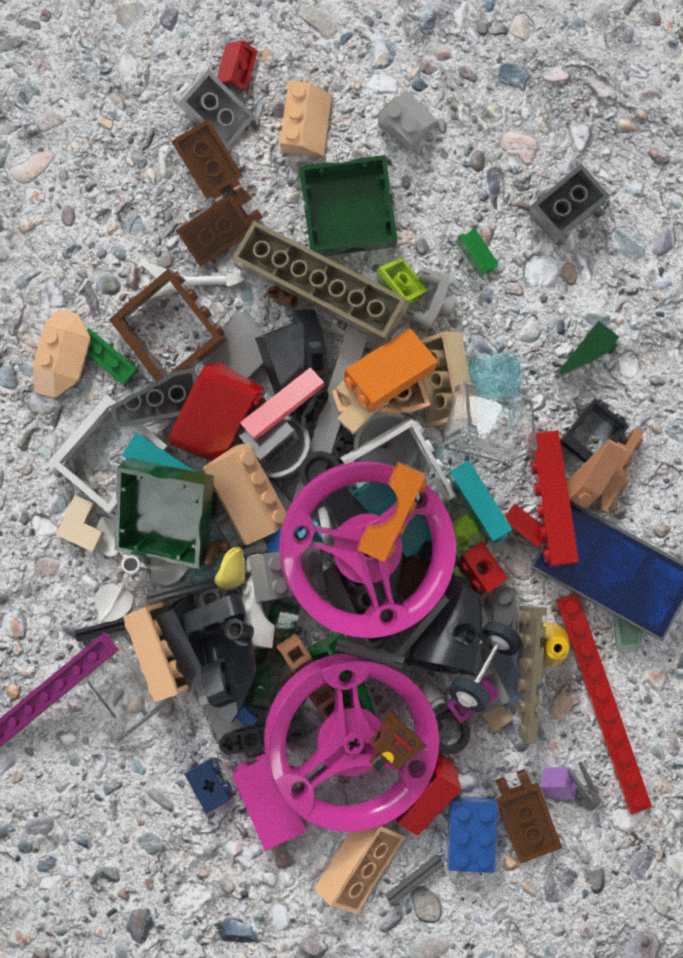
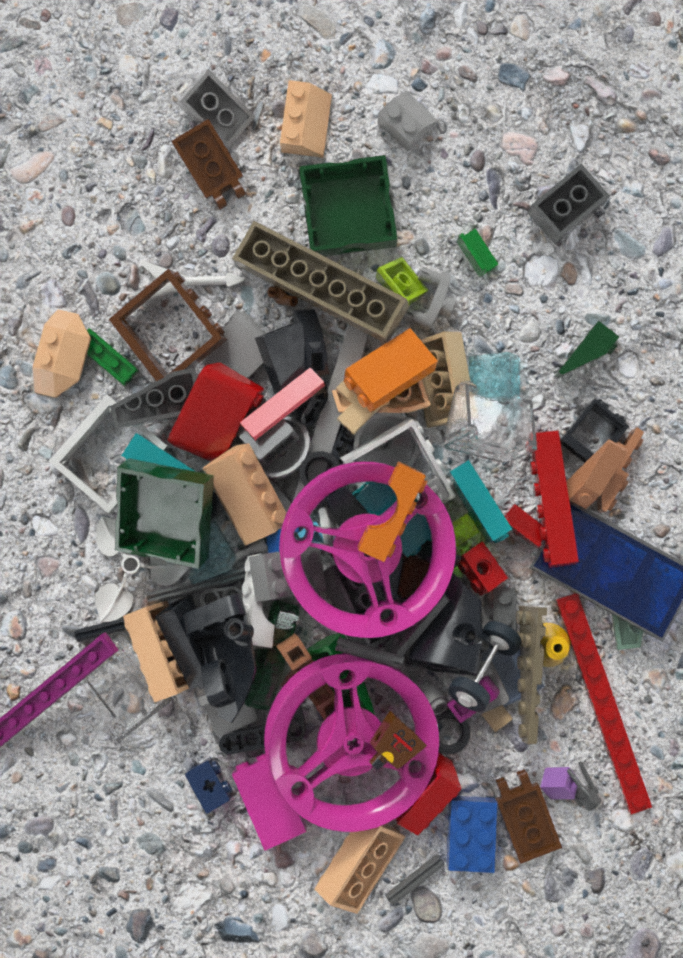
tan tile [56,495,105,553] -> none
reddish brown tile [175,190,263,267] -> none
reddish brown arm [202,539,230,567] -> none
light yellow hat [214,547,246,591] -> none
red panel [217,40,258,91] -> none
blue bracket [223,703,259,726] -> none

